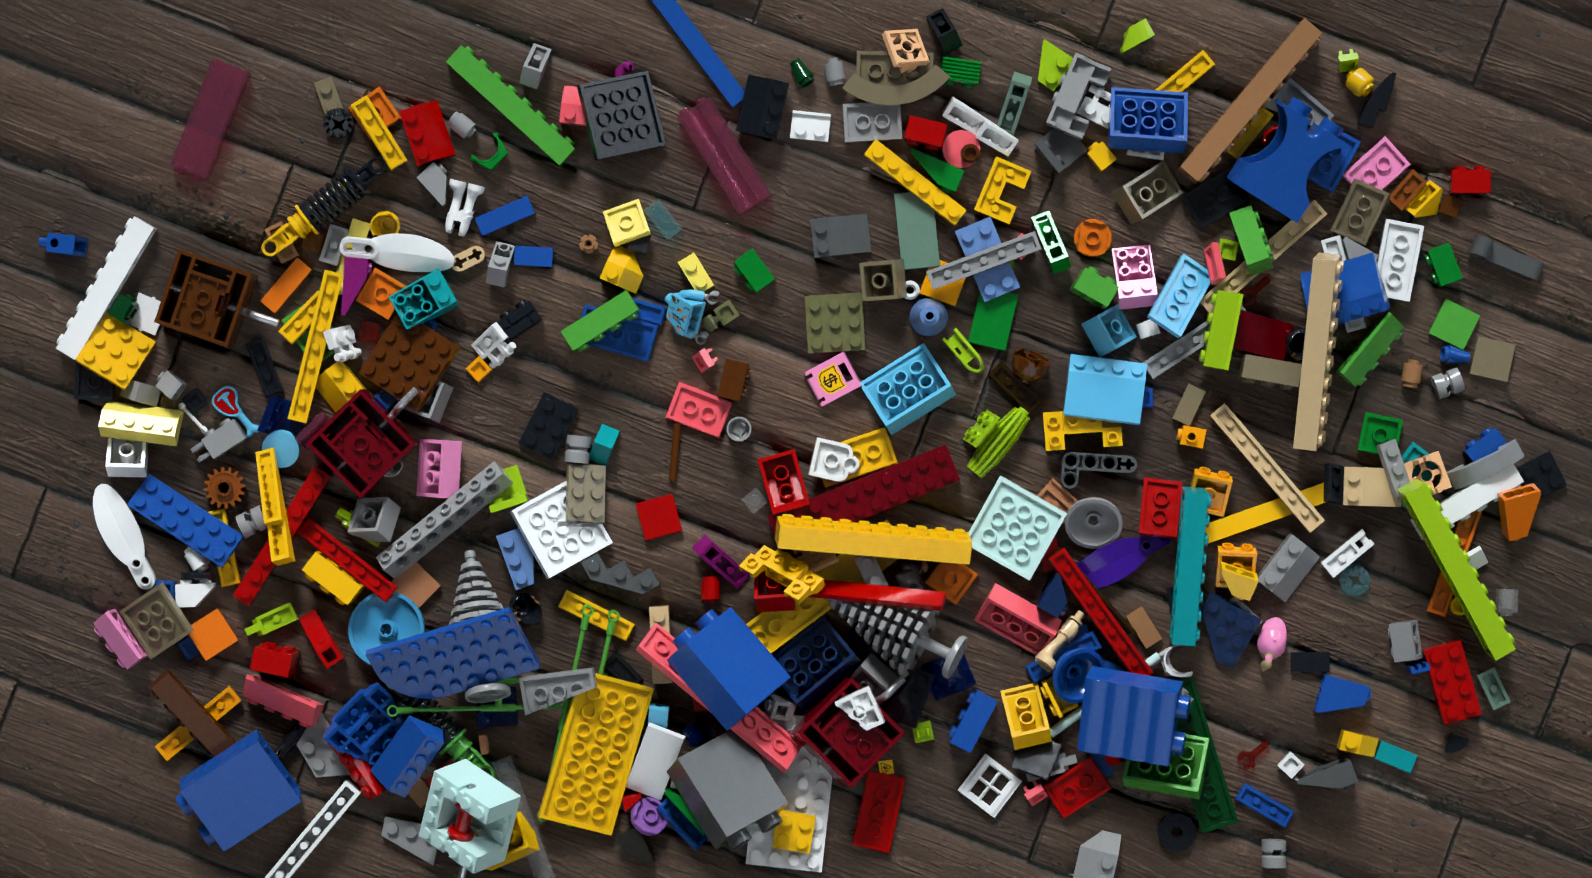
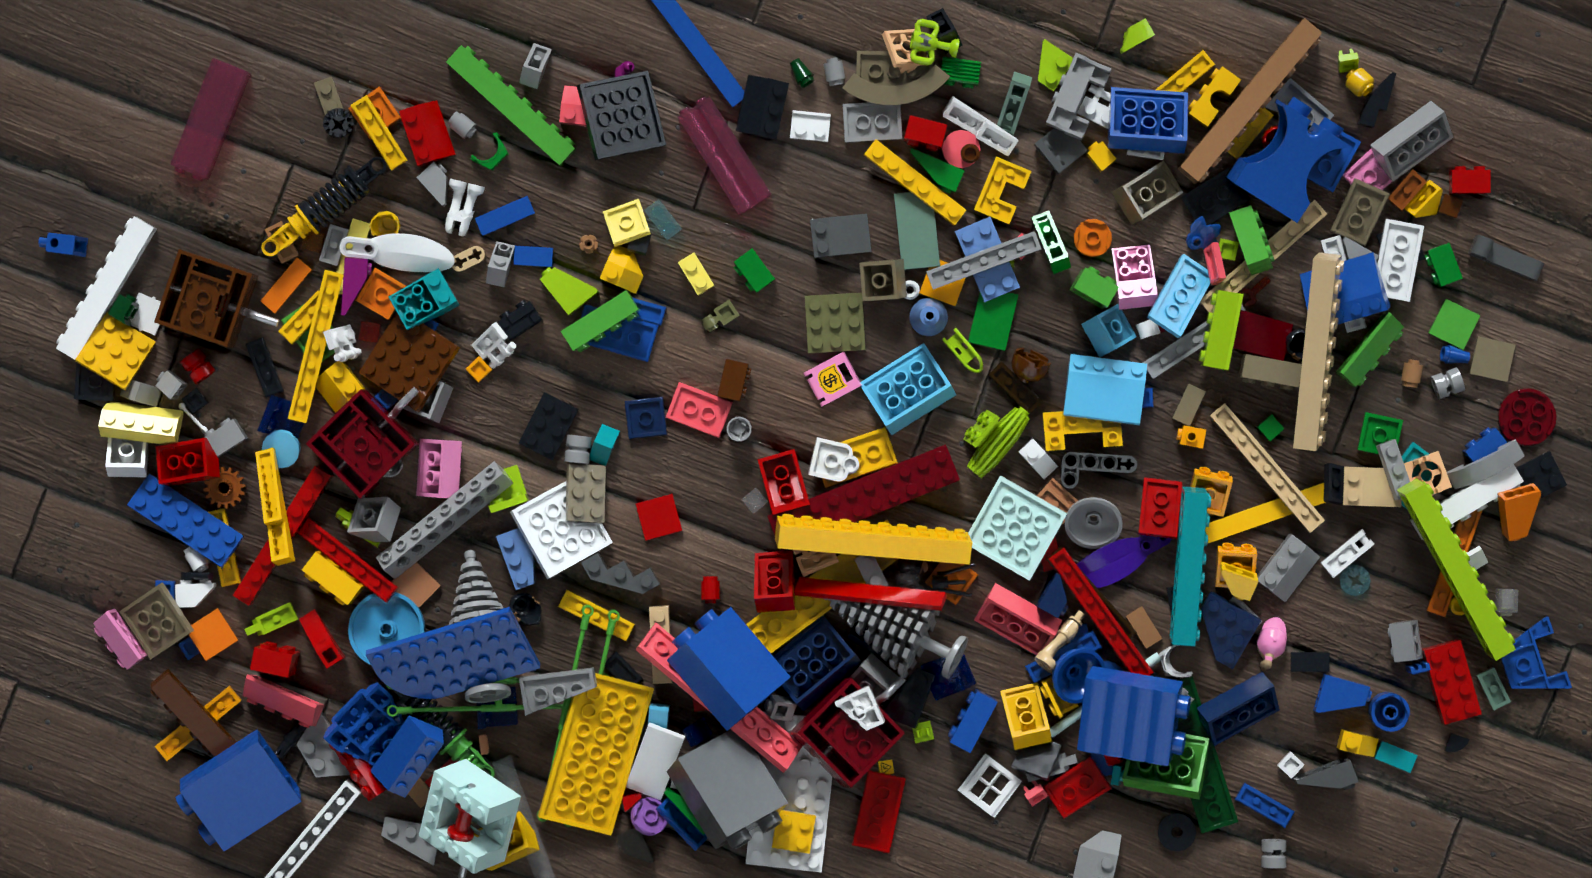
white plant [93,484,156,589] -> none
medium azure piece [212,386,261,437] -> none
light grey wheel [235,505,267,538] -> none
clear pink plate [295,412,331,449] -> none
medium azure torso [665,289,720,345] -> none
reddish brown bar [669,423,681,481] -> none
coral tile [692,348,718,373] -> none
magenta slope [692,534,750,589] -> none
yellow bracket [739,545,825,604] -> none
clear red bar [1237,740,1271,769] -> none
none -> red slope [156,438,220,486]
none -> red wheel [180,348,216,385]
none -> lime slope [540,267,599,316]
none -> dark blue tile [625,397,667,439]
none -> lime piece [910,19,959,66]
none -> black plant [932,563,975,597]
none -> white slope [1018,439,1058,479]
none -> teal plate [1111,764,1124,786]
none -> blue plate [1186,216,1221,250]
none -> yellow arch [1188,66,1241,128]
none -> dark blue slope [1197,672,1280,746]
none -> green tile [1257,414,1284,441]
none -> blue brick [1368,692,1410,732]
none -> light grey slope [1370,101,1454,181]
none -> dark red tile [1498,388,1556,446]
none -> blue wing [1500,616,1572,689]

